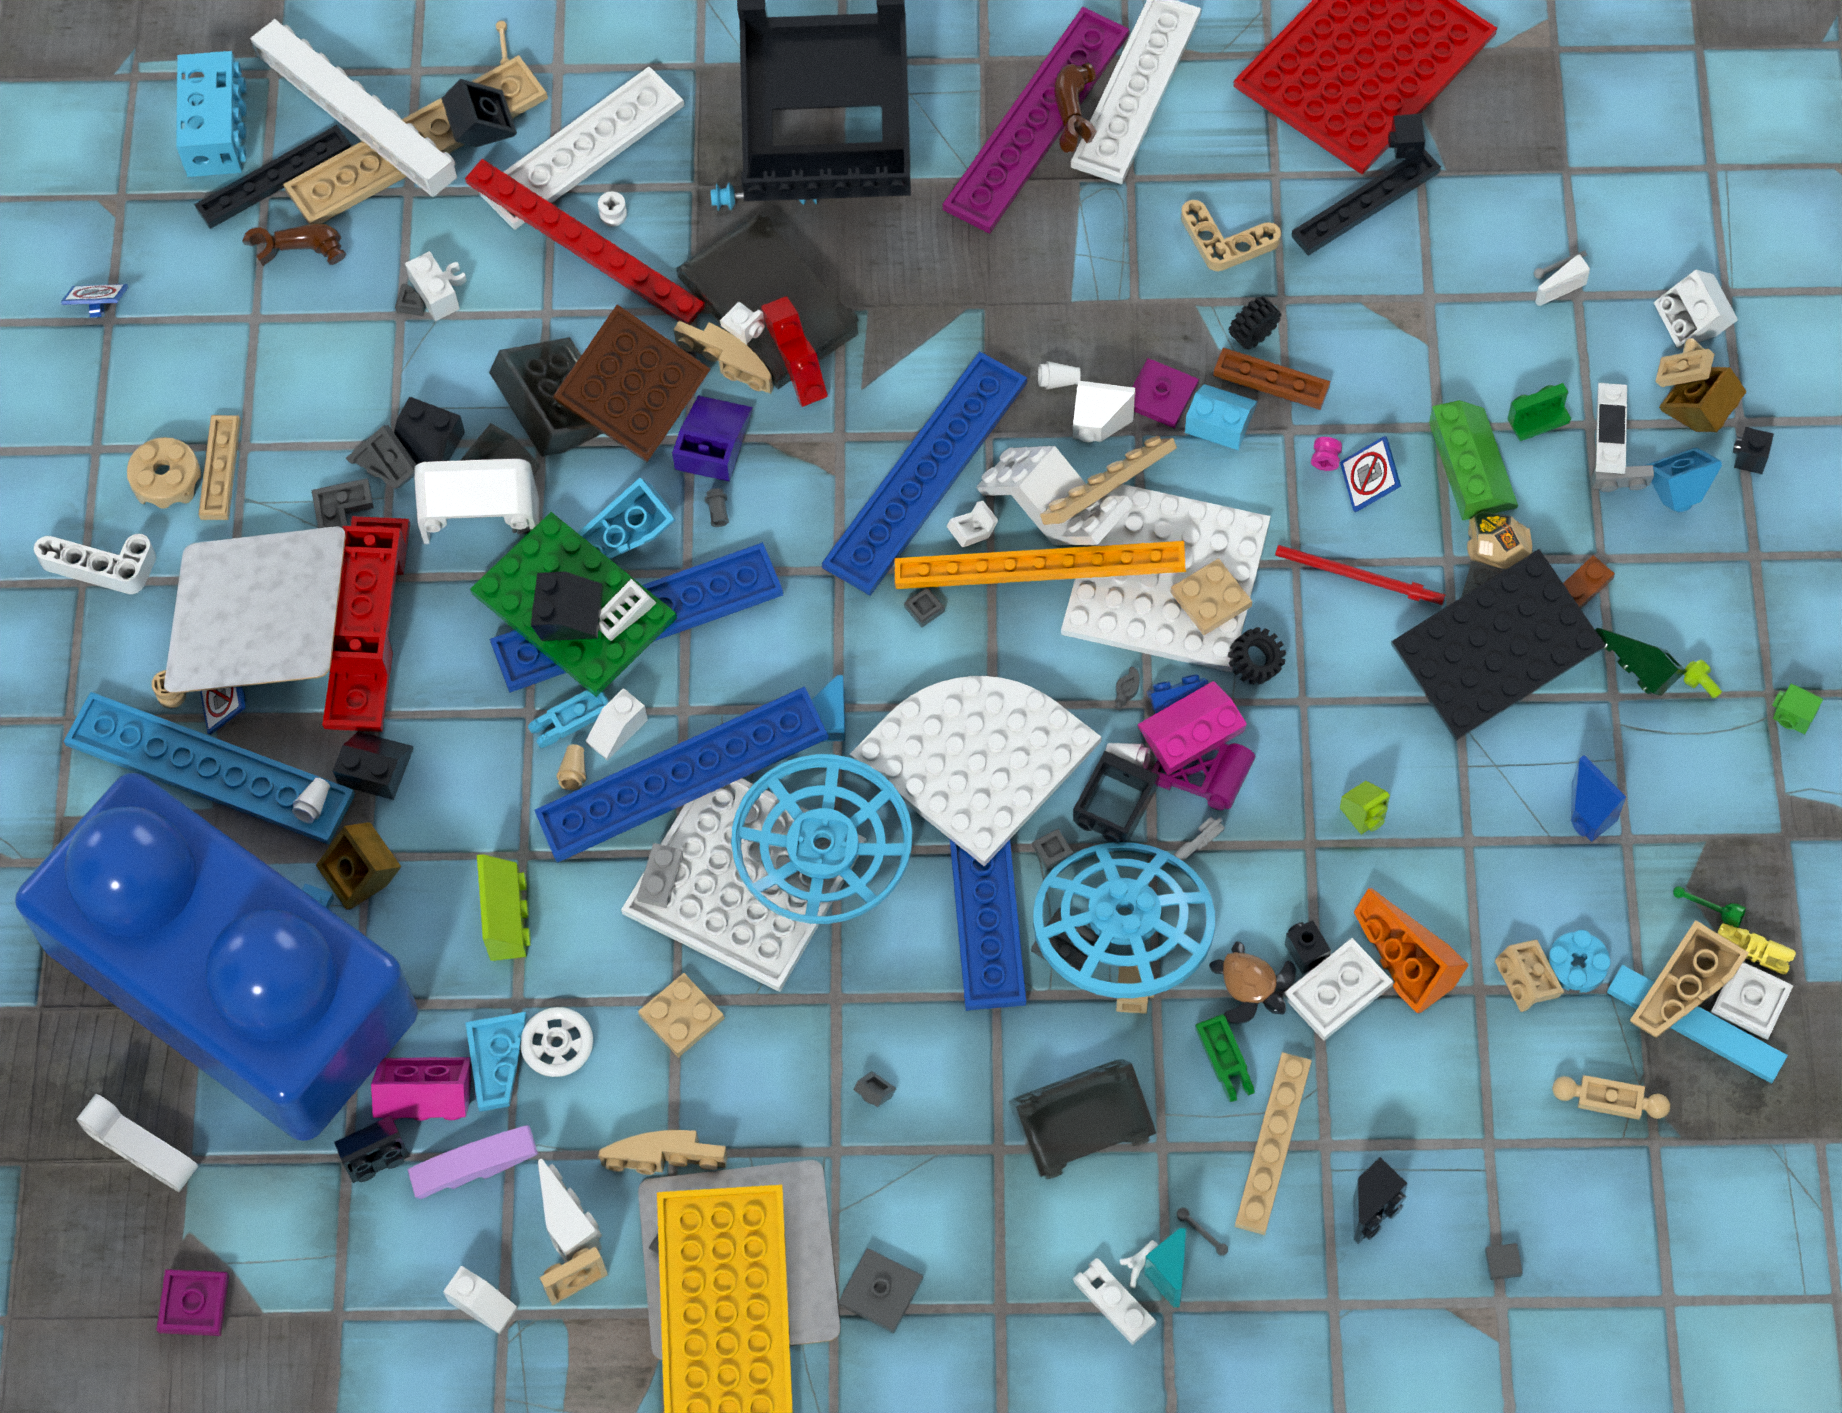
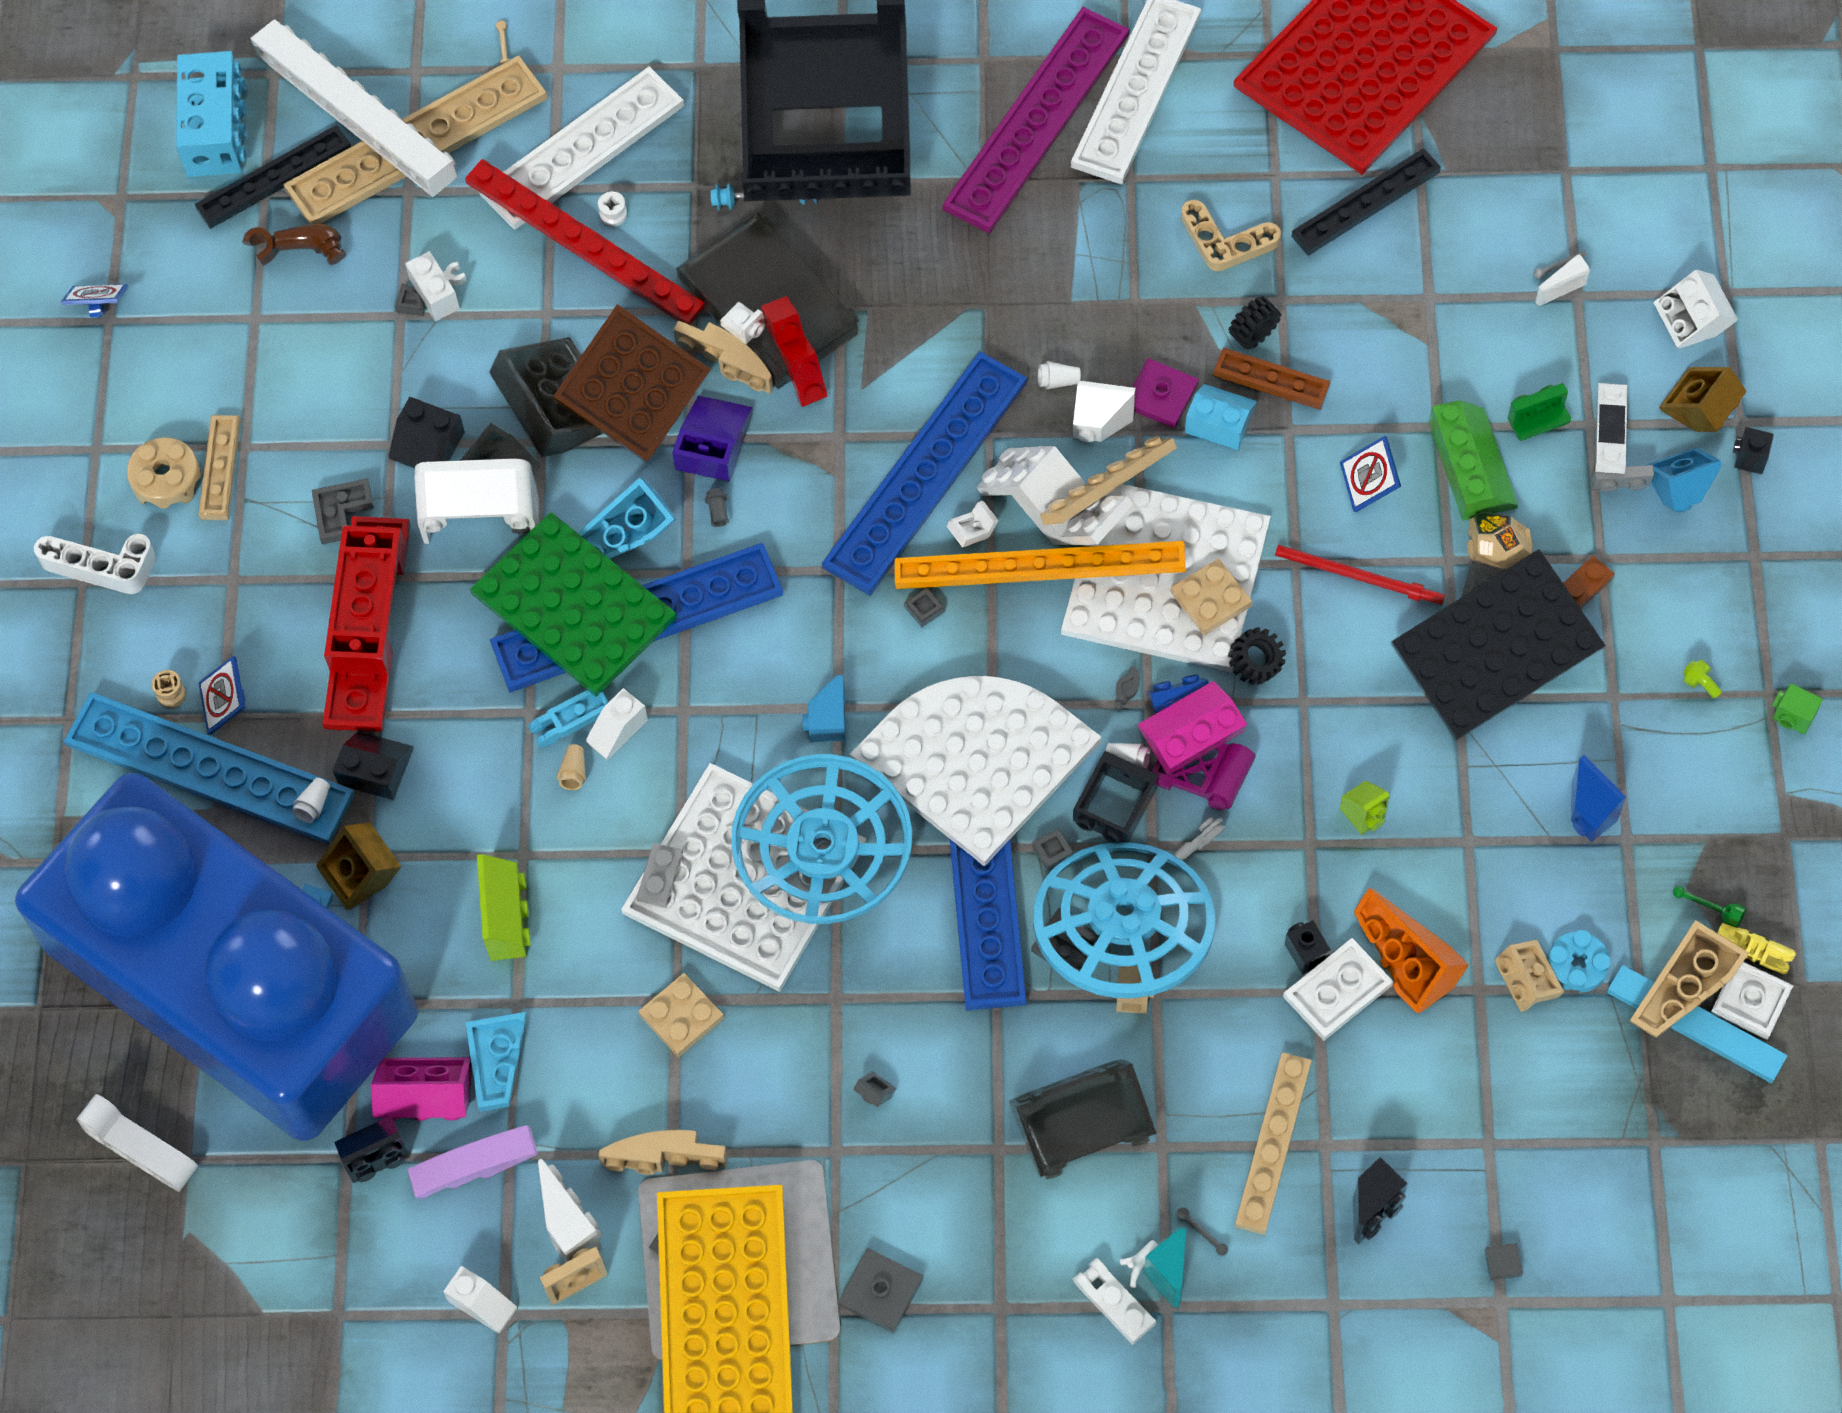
magenta plate [156,1269,229,1336] -> none
flat silver piece [164,526,346,694] -> none
dark grey wing [346,425,416,489] -> none
black slope [441,79,517,147] -> none
white plate [520,1007,593,1077] -> none
black slope [531,572,604,641] -> none
blue plate [534,686,829,863] -> none
white slope [599,579,656,641] -> none
reddish brown piece [1054,63,1097,153] -> none
green hinge [1195,1014,1255,1102] -> none
animal [1209,941,1296,1024] -> none
dark pink wheel [1311,437,1342,471] -> none
black brick [1388,113,1425,159] -> none
tan plate [1552,1075,1670,1120] -> none
dark green slope [1595,627,1687,696] -> none
tan plate [1655,338,1715,387] -> none

